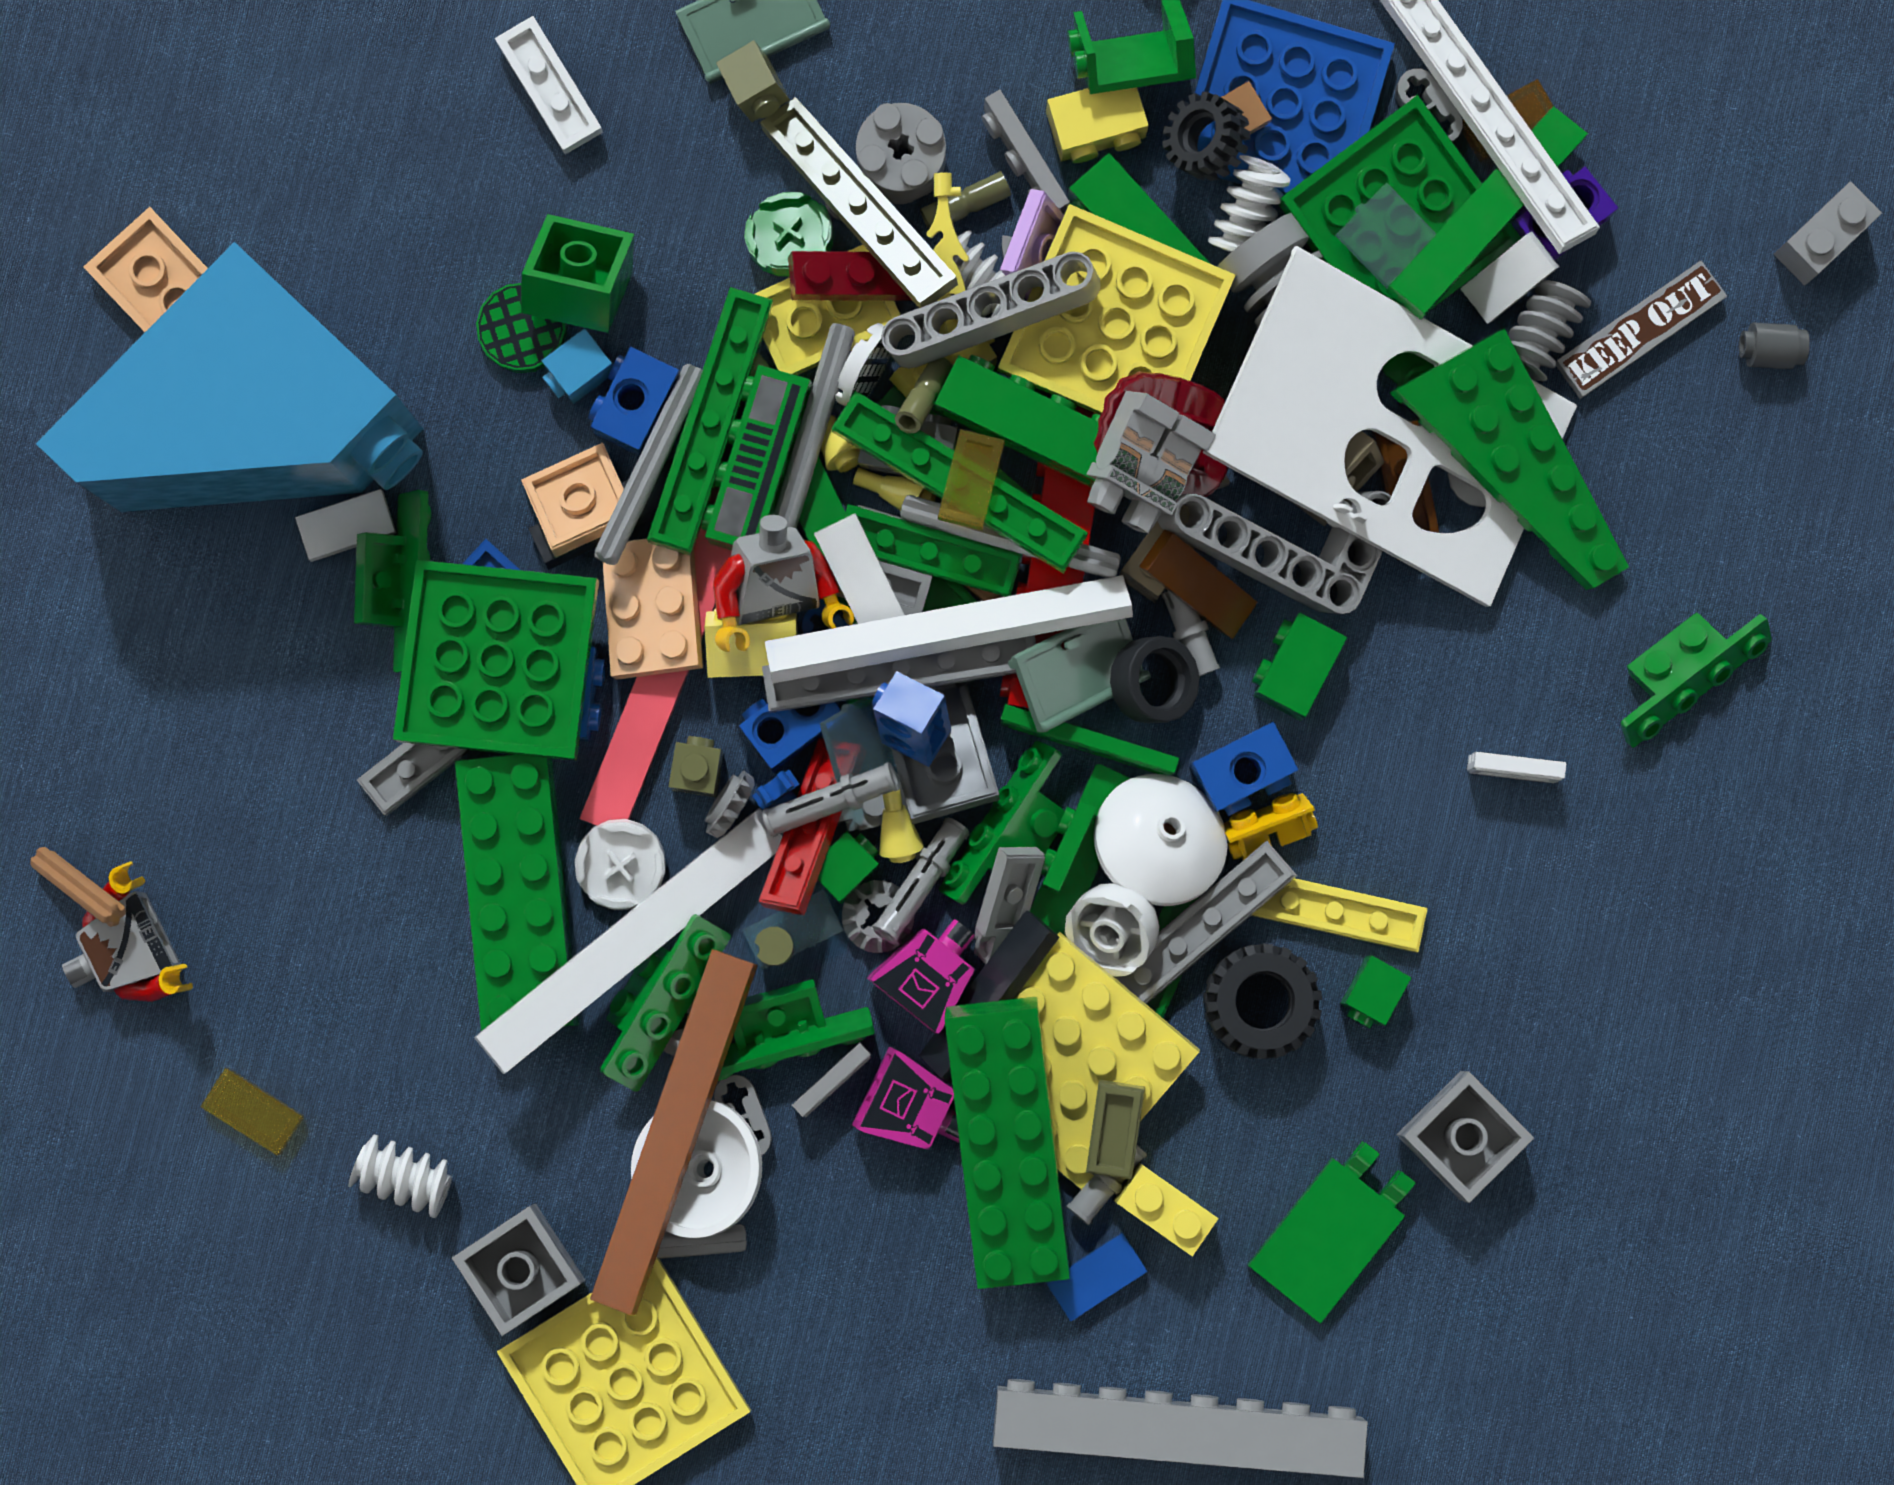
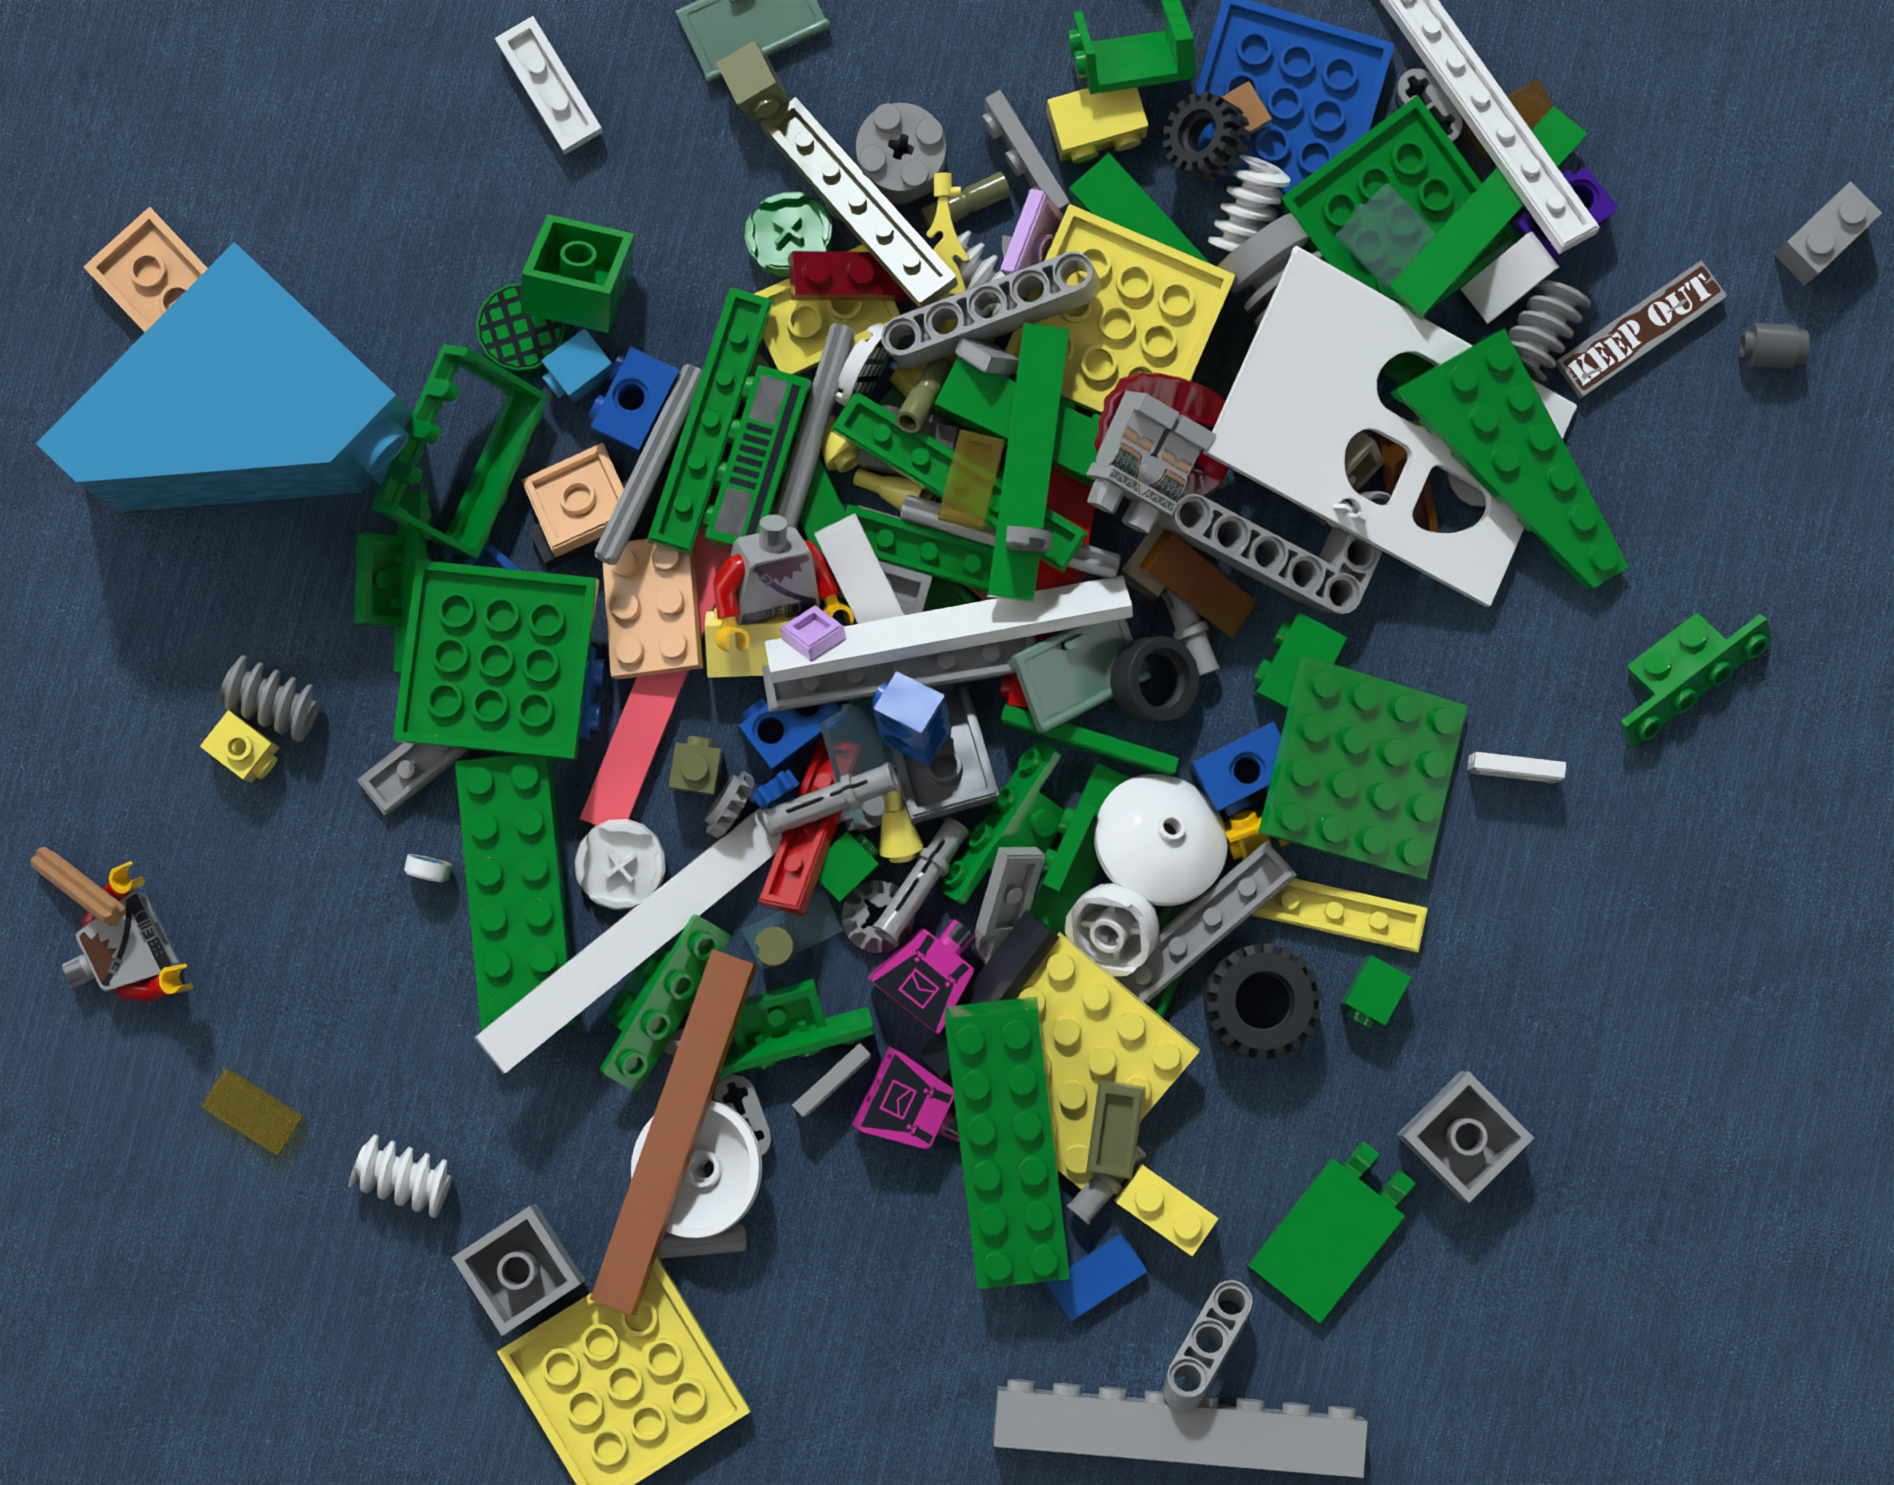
white tile [295,489,397,562] -> none
none -> light yellow brick [200,710,280,783]
none -> light grey piece [218,655,322,742]
none -> green window [370,344,549,559]
none -> white tile [404,854,452,882]
none -> lavender tile [780,605,846,661]
none -> light grey tile [954,337,1019,375]
none -> green tile [988,323,1069,602]
none -> light grey tile [1006,526,1053,552]
none -> light grey beam [1163,1280,1253,1411]
none -> green plate [1258,656,1467,880]

